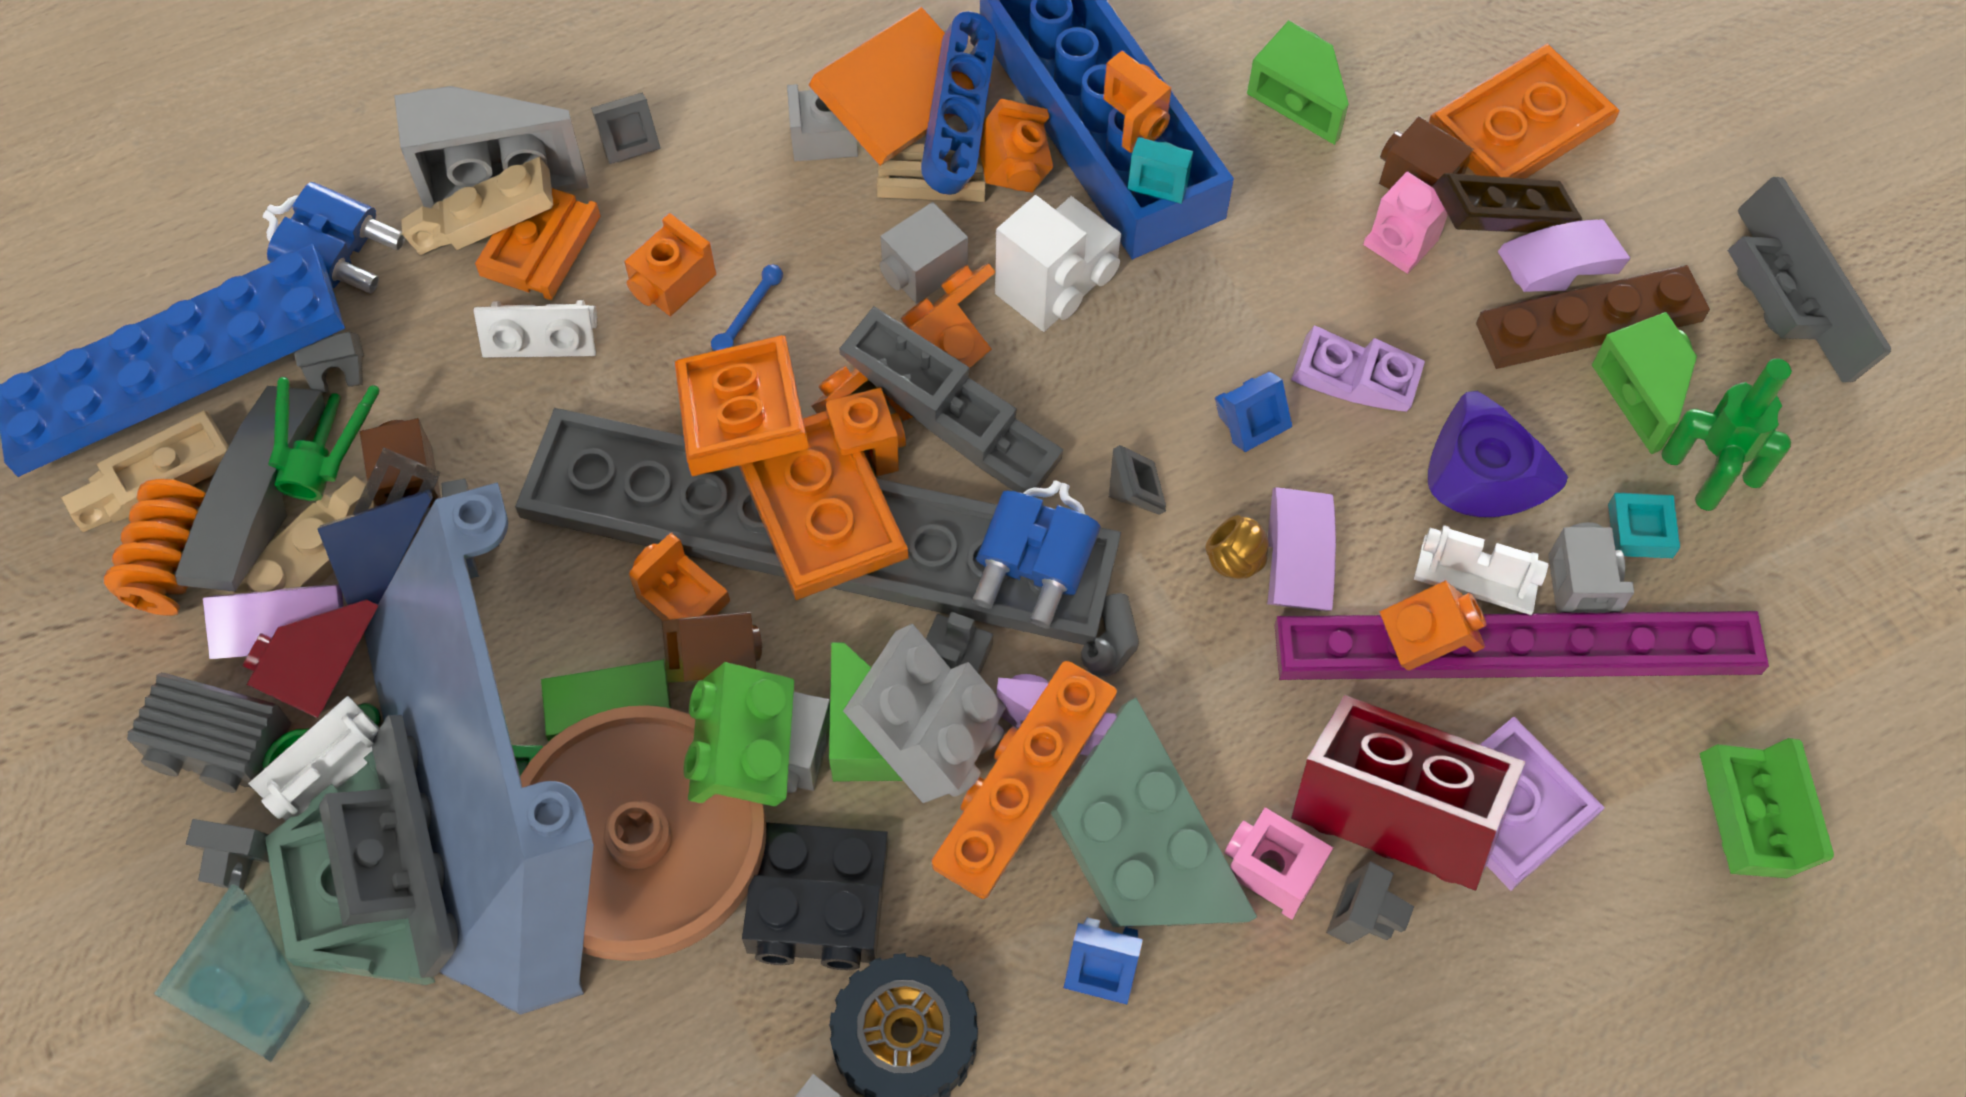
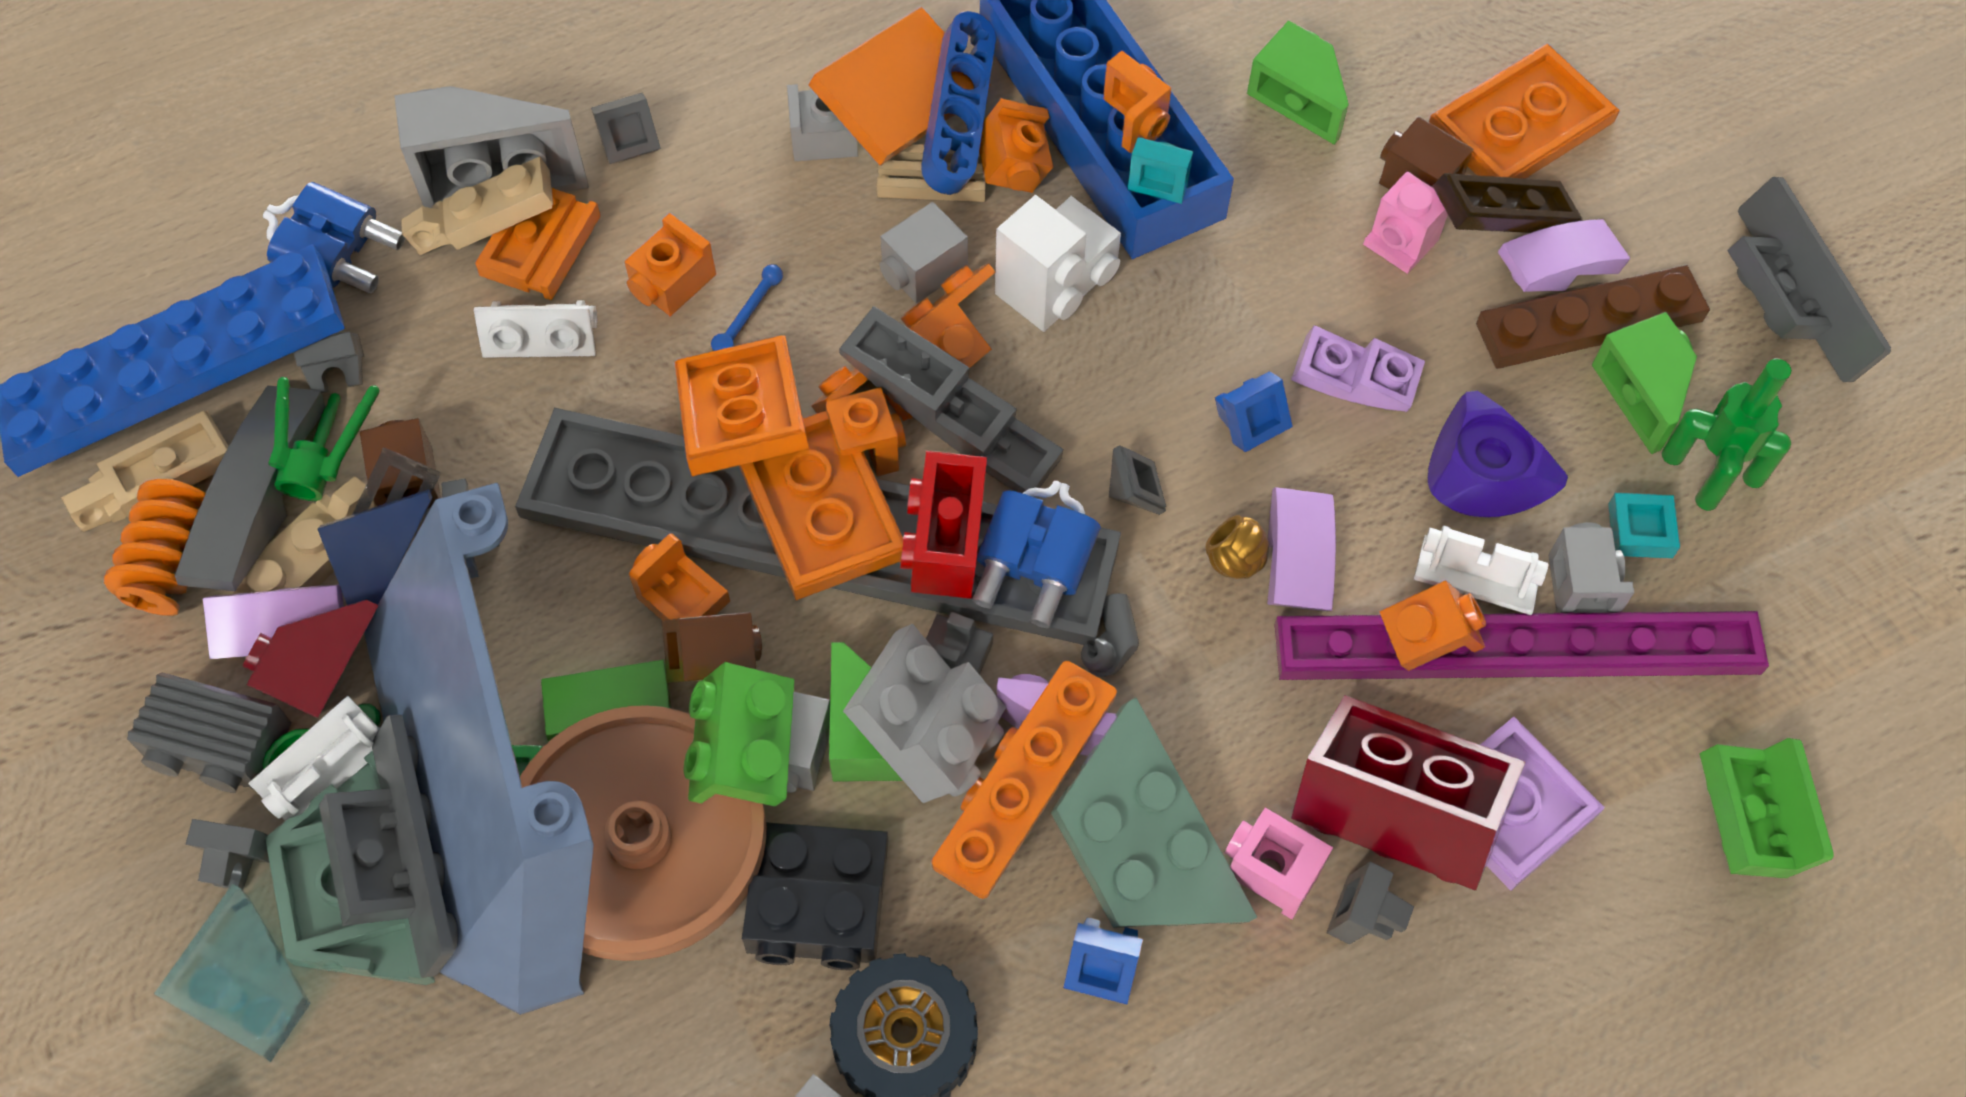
none -> red brick [900,451,987,599]

